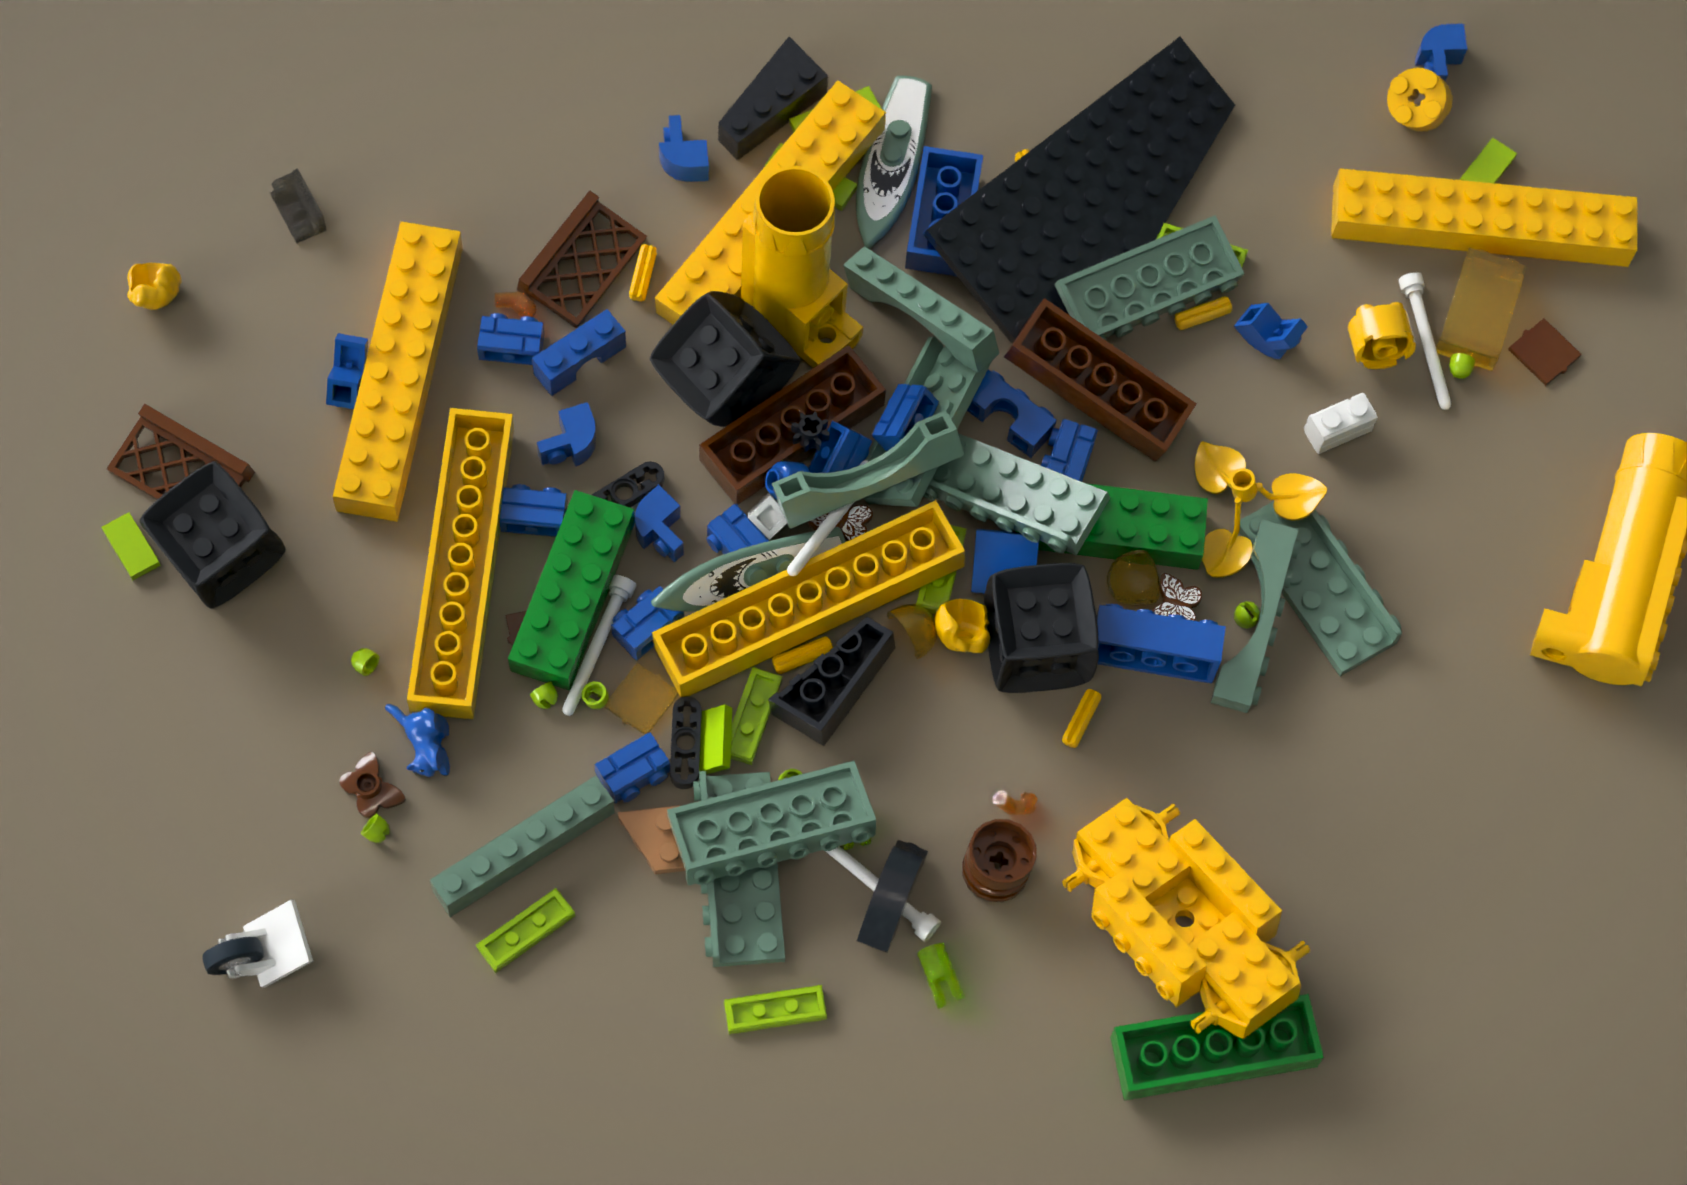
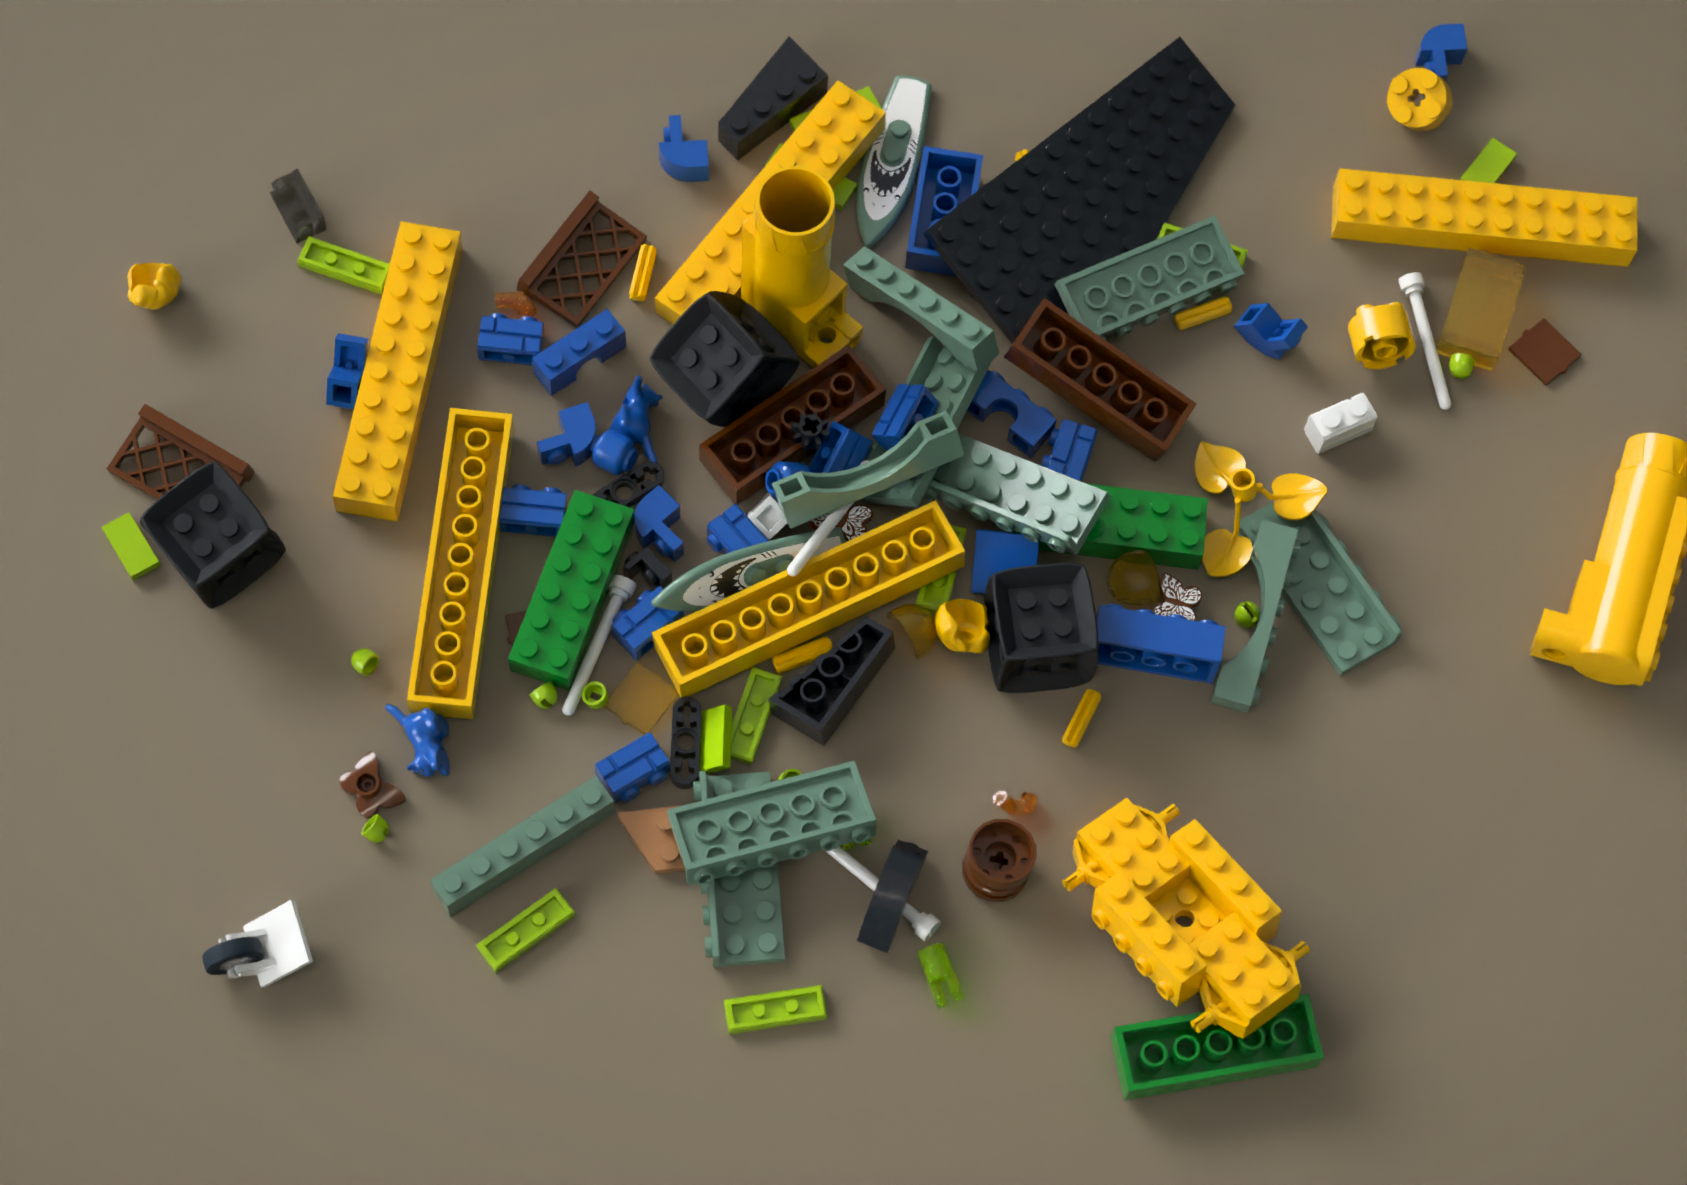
none -> lime tile [297,236,390,295]
none -> blue head [590,430,638,475]
none -> blue animal [609,375,663,463]
none -> black bracket [623,547,672,589]

